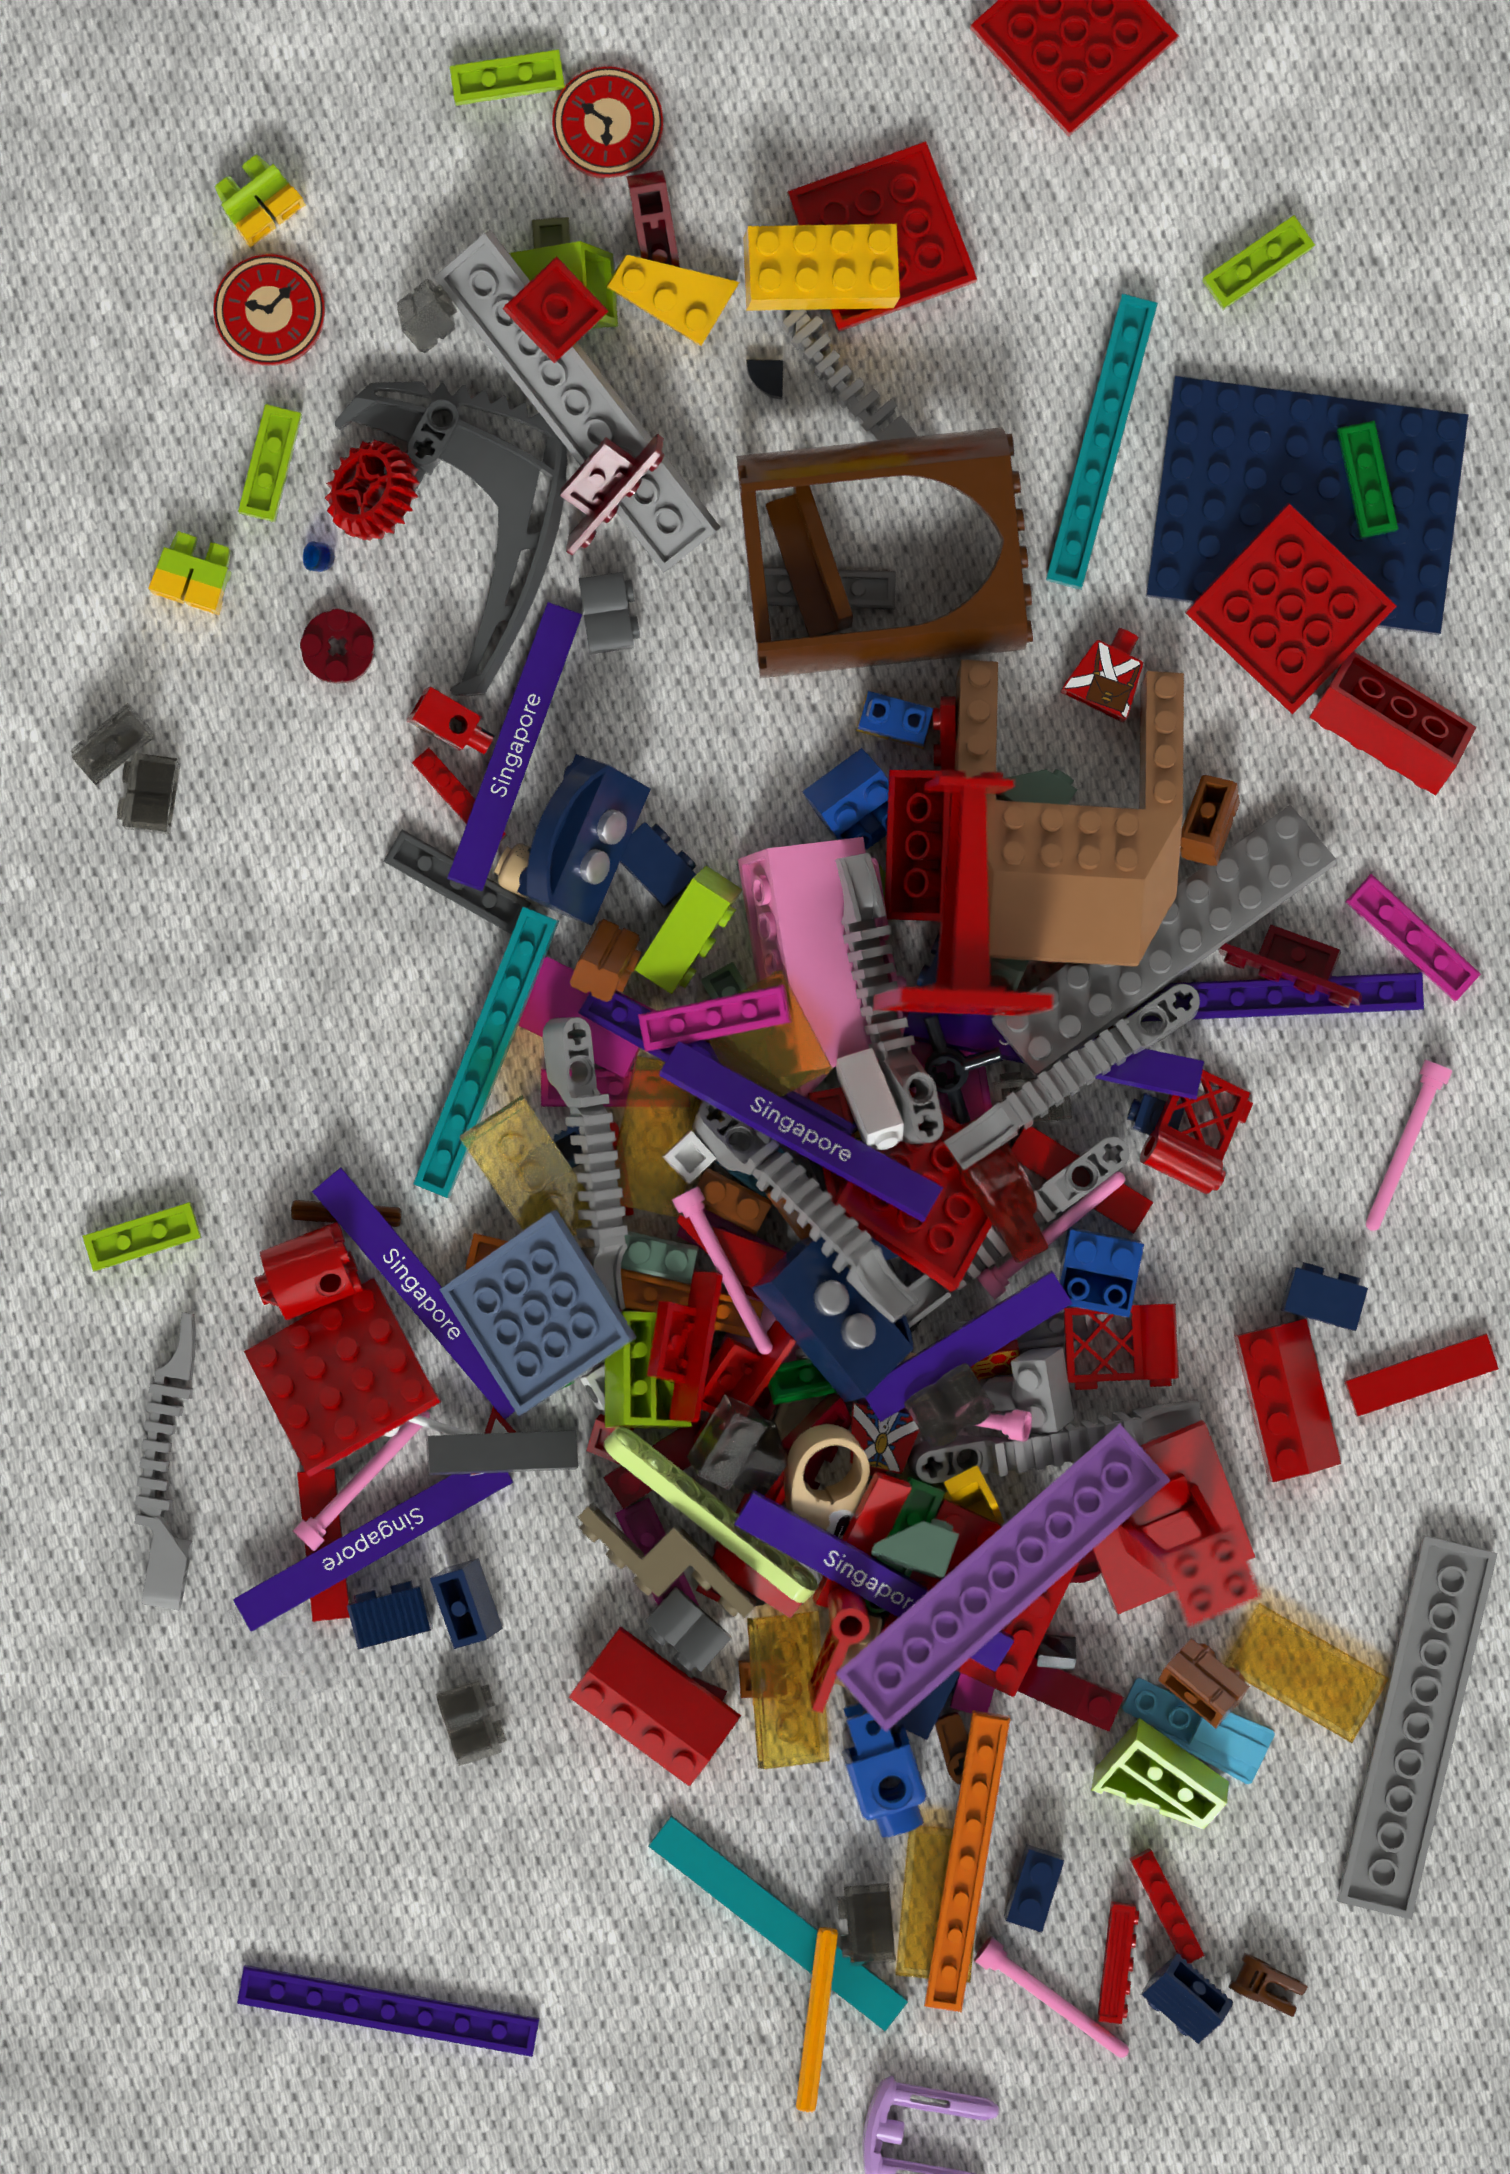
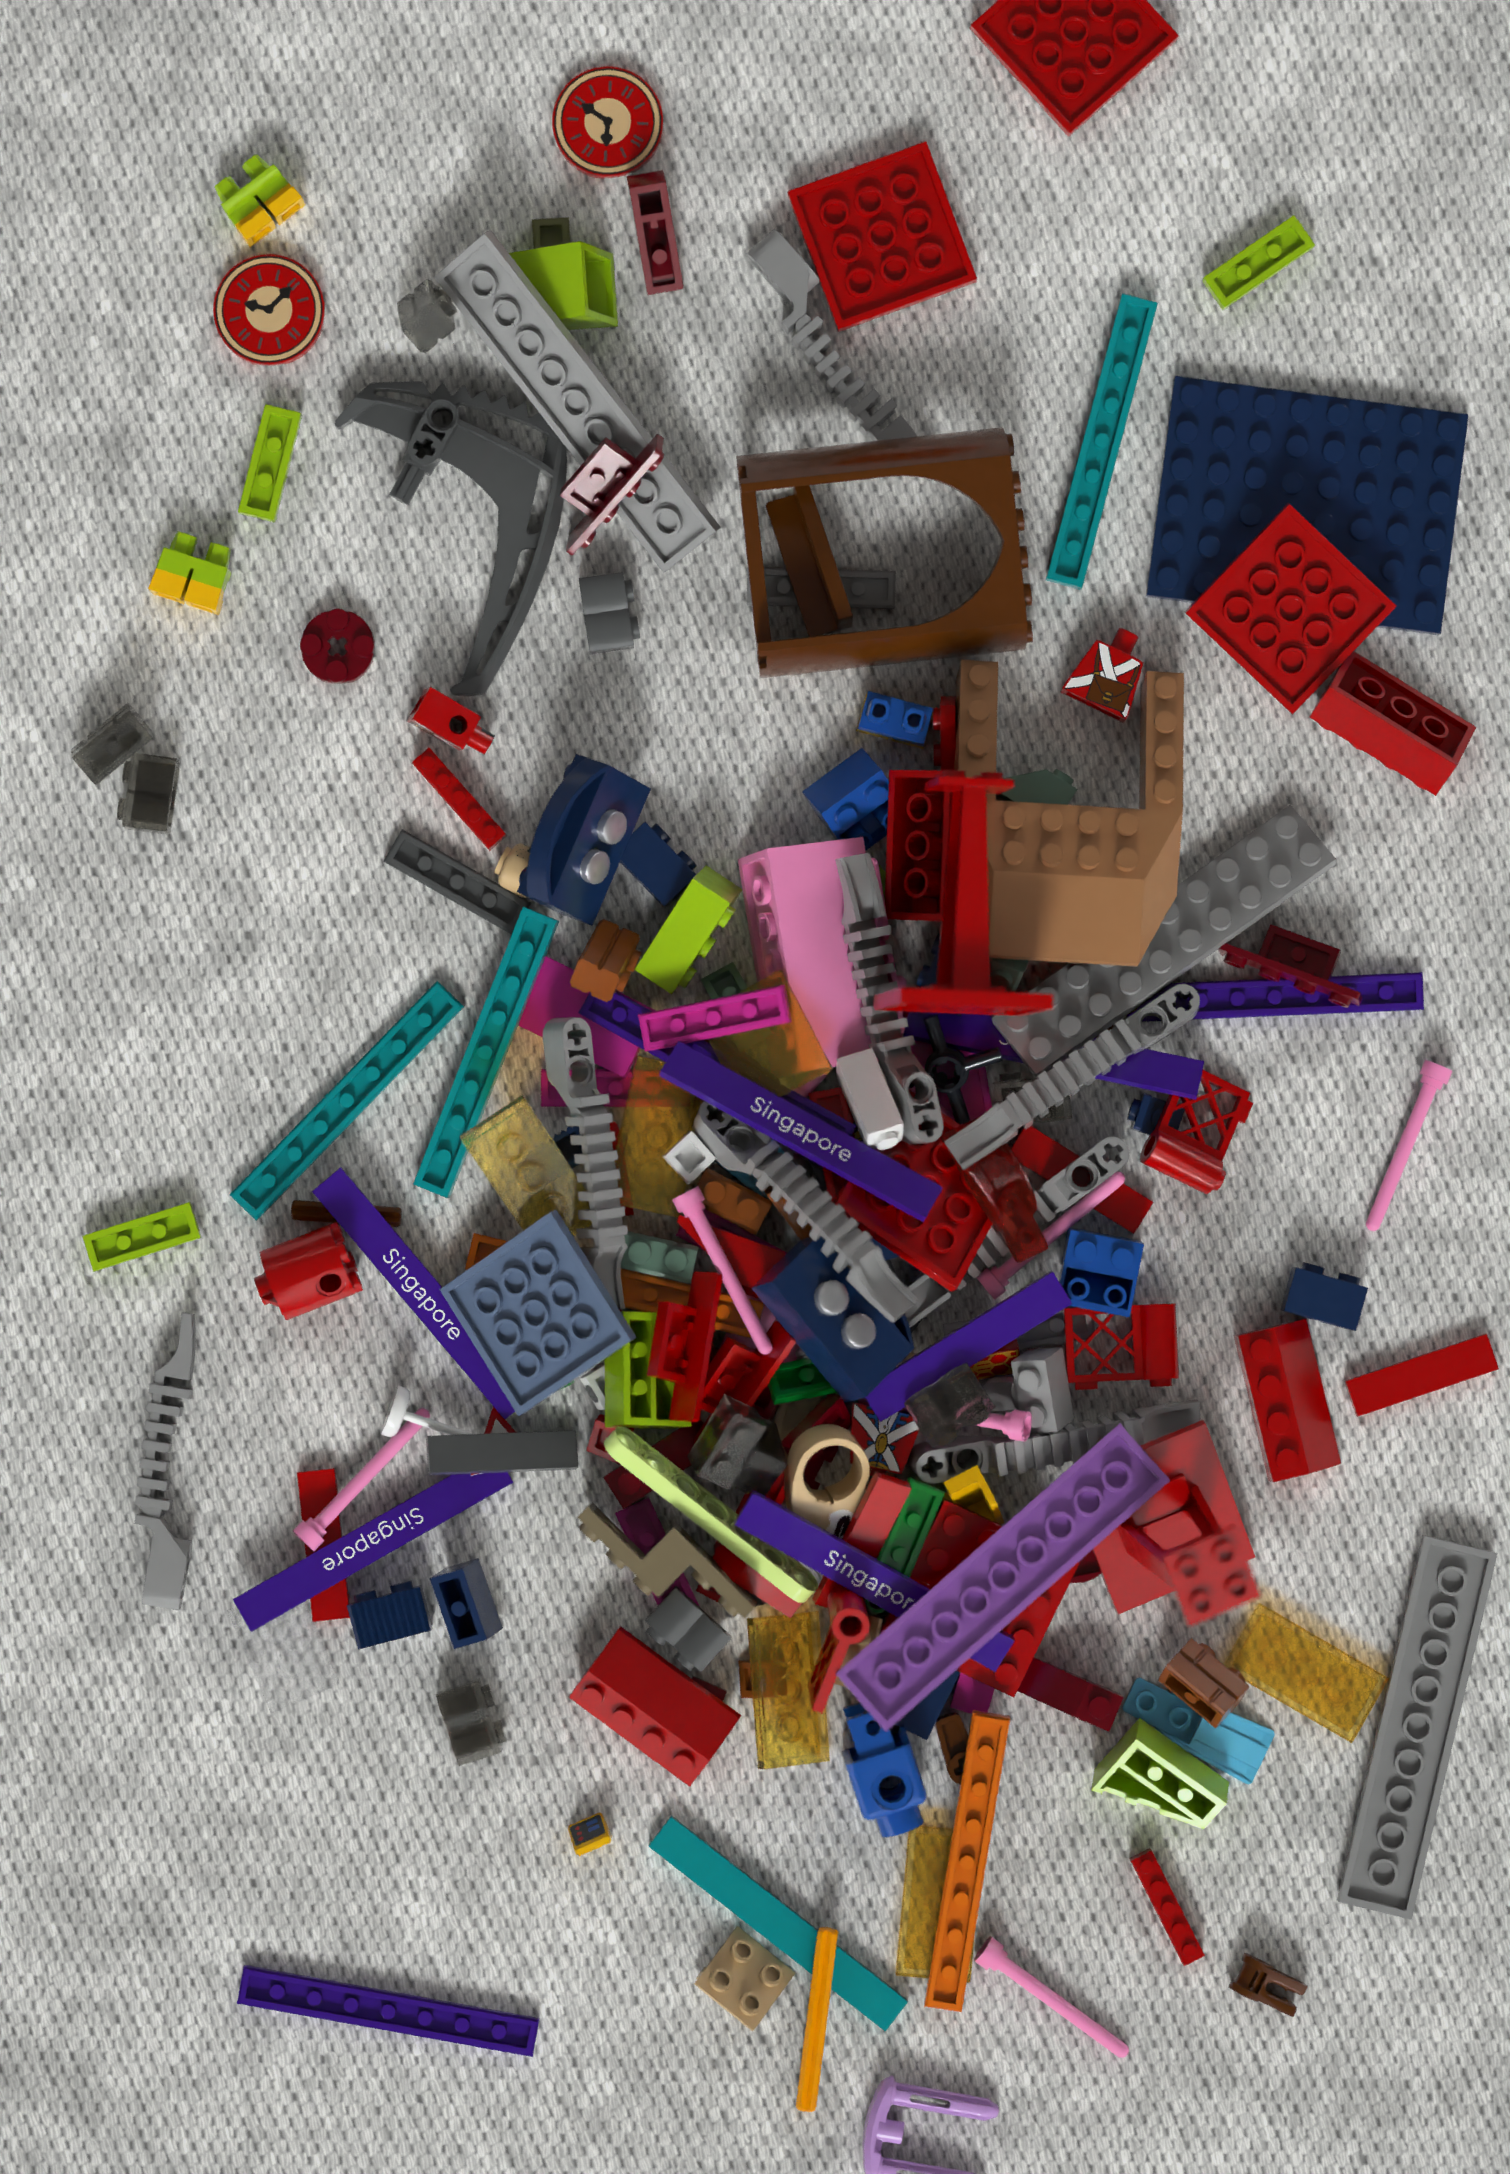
red plate [244,1278,441,1477] -> none
clear blue hinge [303,541,335,572] -> none
red gear [325,439,420,541] -> none
dark purple tile [447,602,583,891] -> none
lime plate [449,49,565,106] -> none
red tile [502,256,609,364] -> none
yellow wing [606,255,740,346] -> none
yellow brick [743,224,900,311] -> none
black tile [746,359,783,399] -> none
clear smoke brick [837,1883,896,1966] -> none
sand green slope [872,1519,959,1581] -> none
dark blue brick [1004,1844,1065,1933] -> none
black tile [1037,1634,1076,1670] -> none
red piece [1097,1901,1139,2024] -> none
dark blue brick [1141,1954,1233,2044] -> none
dark orange brick [1180,775,1240,866] -> none
green tile [1337,420,1398,539] -> none
dark pink tile [1345,874,1481,1002] -> none
none -> teal tile [229,981,464,1221]
none -> slope [568,1813,612,1856]
none -> tan hinge [694,1926,795,2032]

